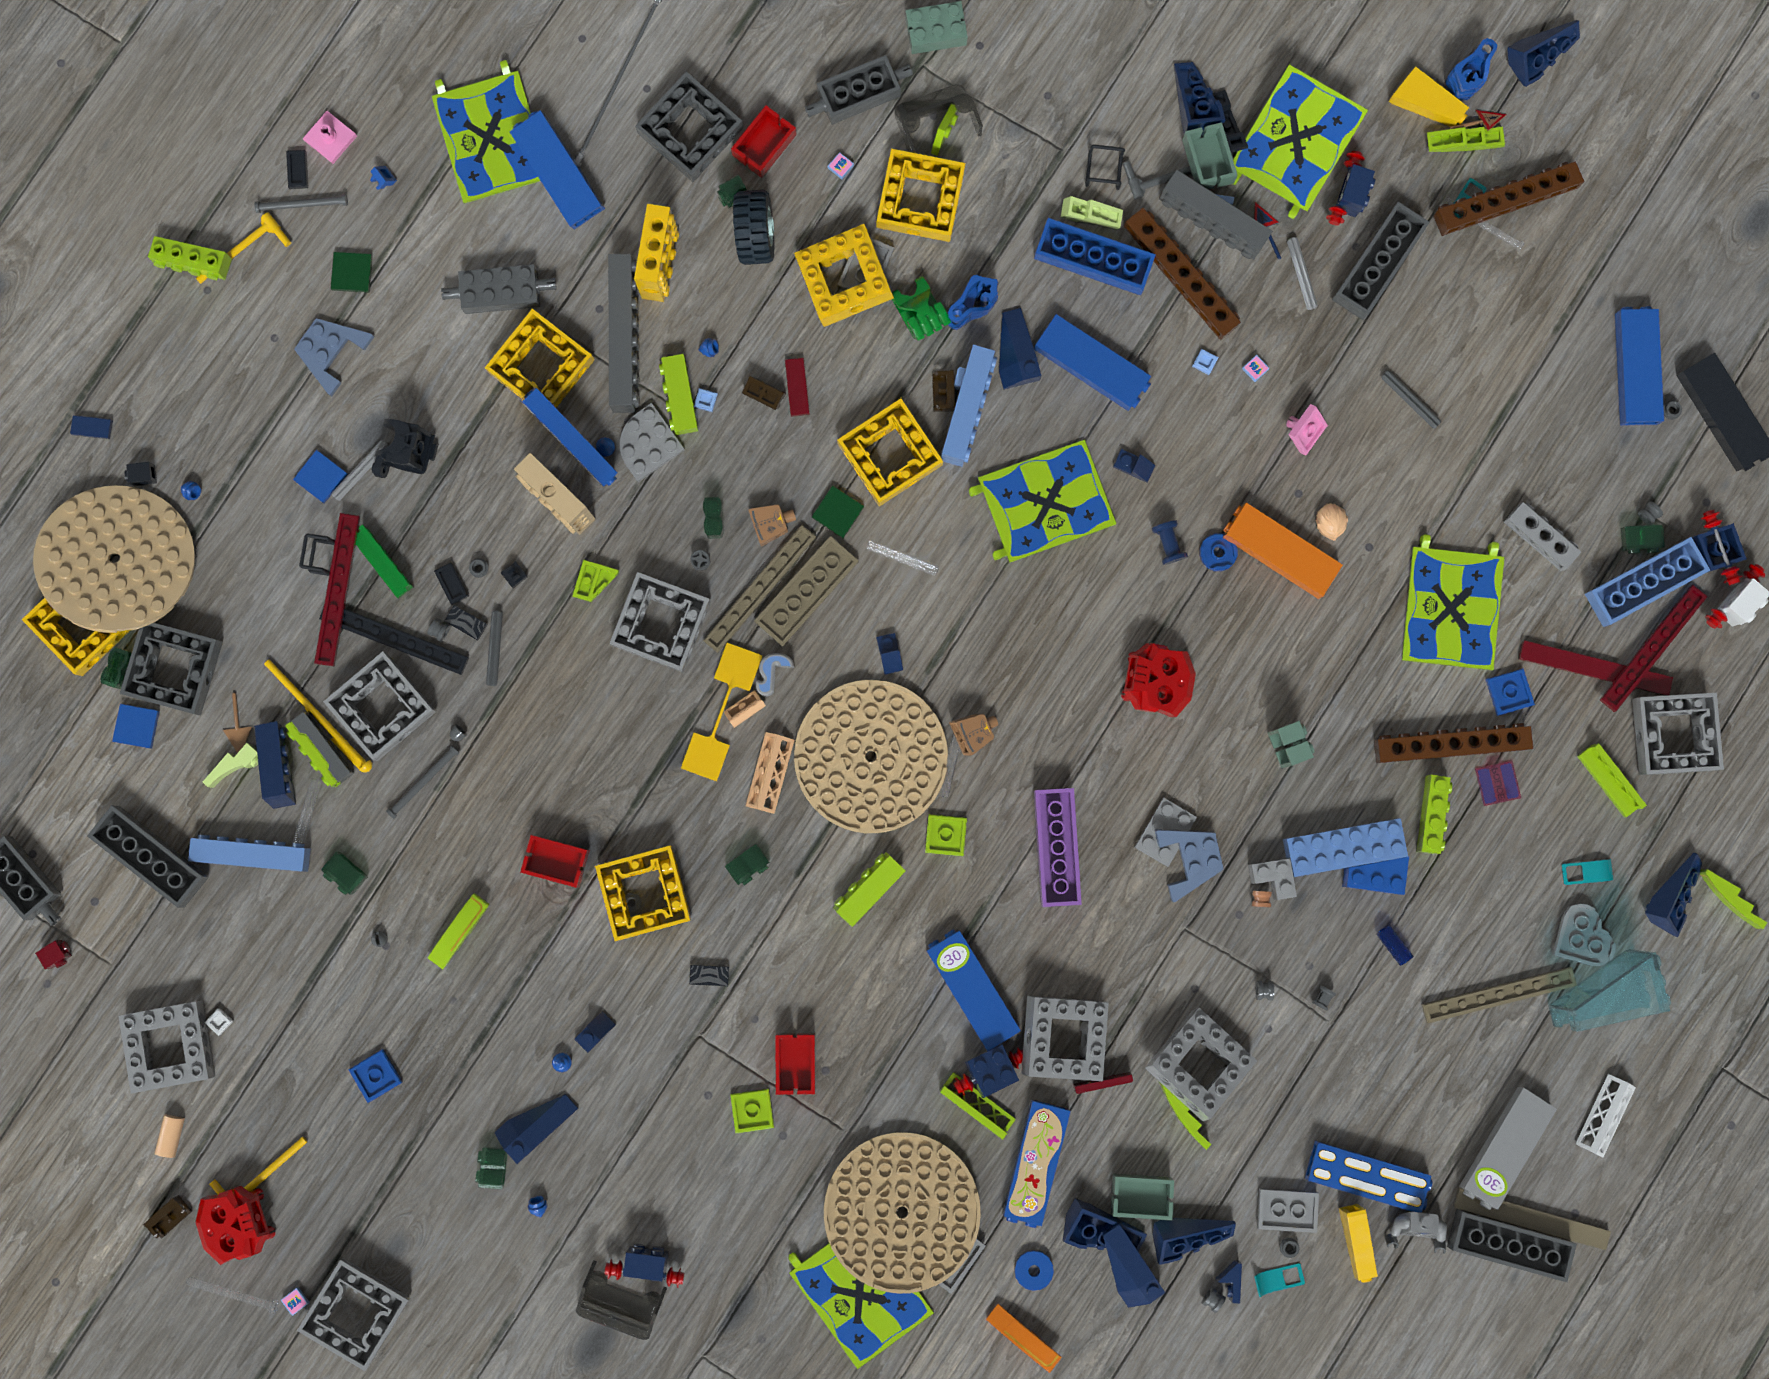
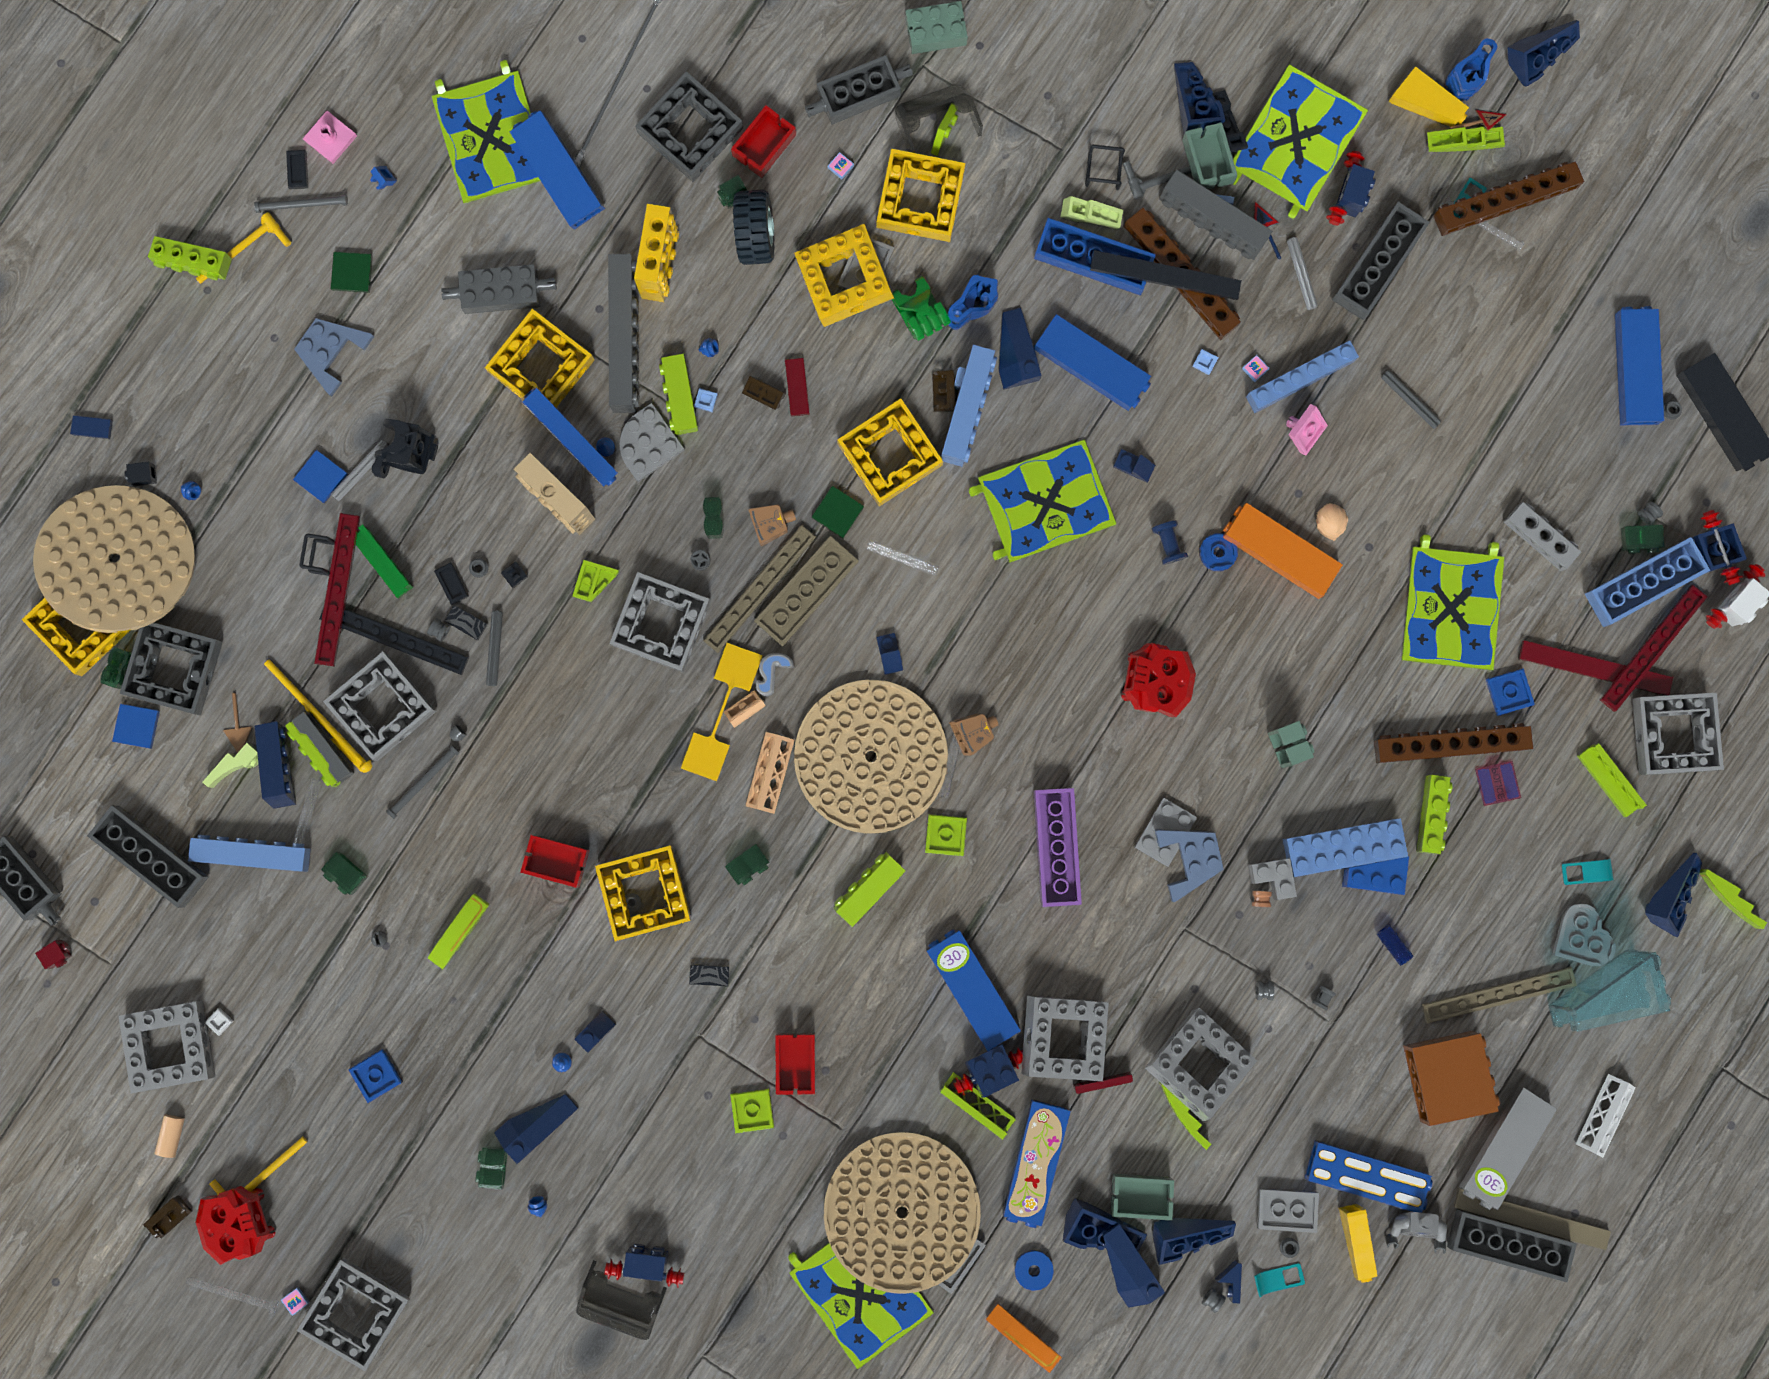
none -> black tile [1090,250,1242,300]
none -> medium blue brick [1246,341,1359,413]
none -> dark orange brick [1403,1031,1500,1126]

